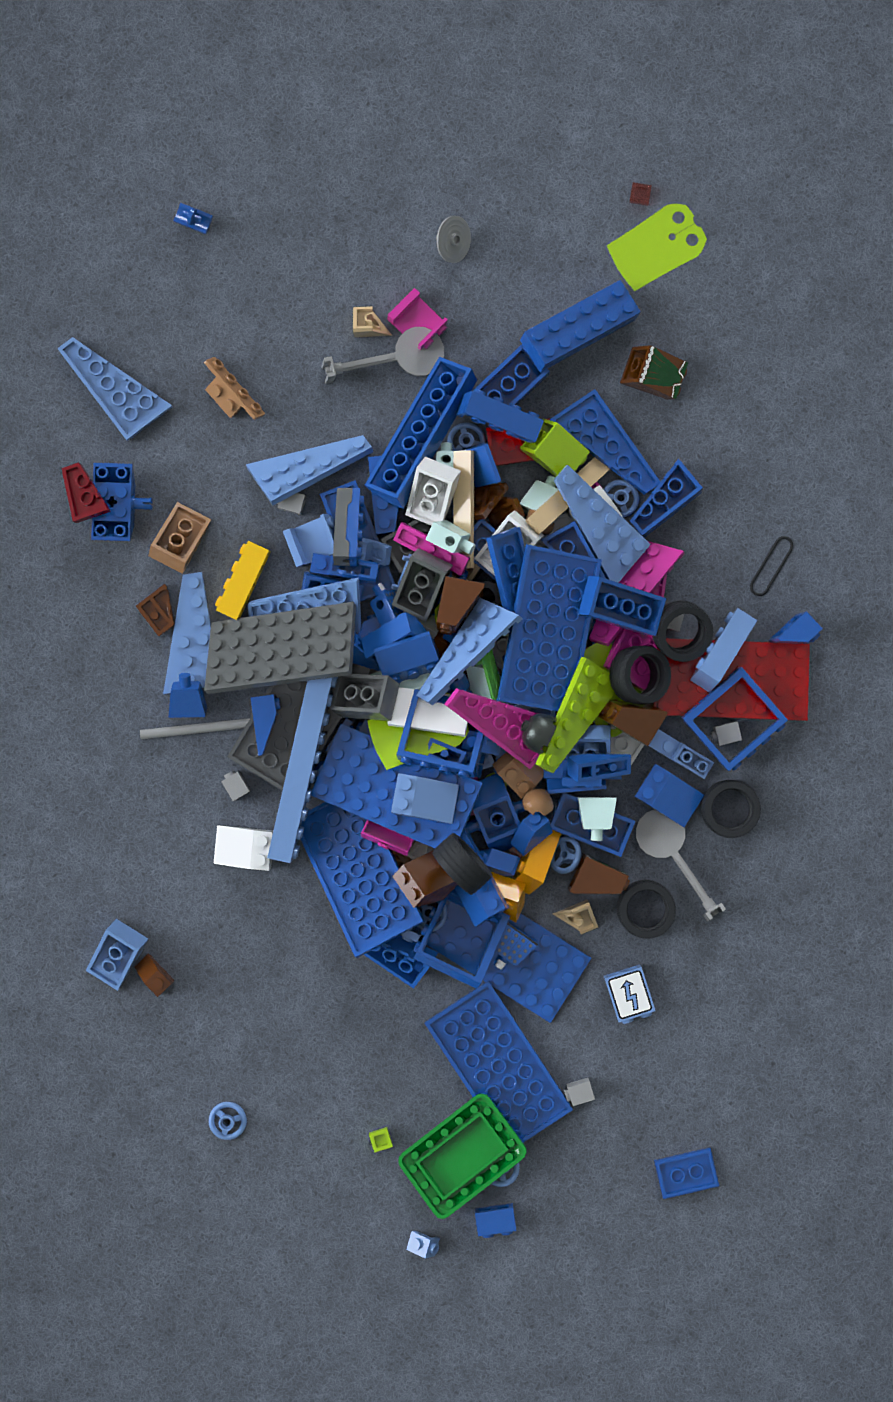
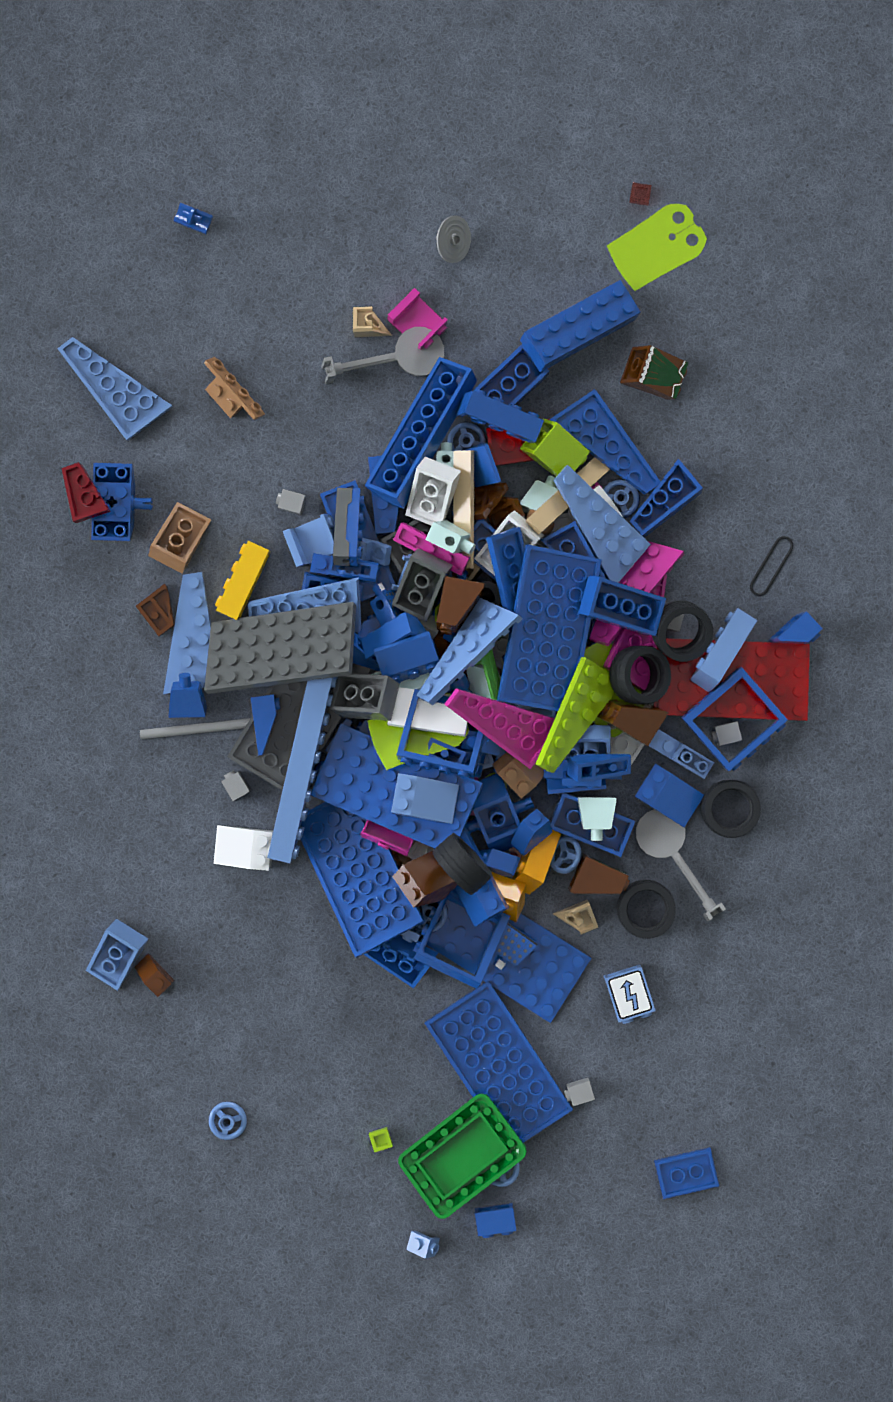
medium blue wing [246,435,373,505] -> none
pearl dark grey cylinder [520,713,557,754] -> none
medium nougat hair [522,789,554,815] -> none

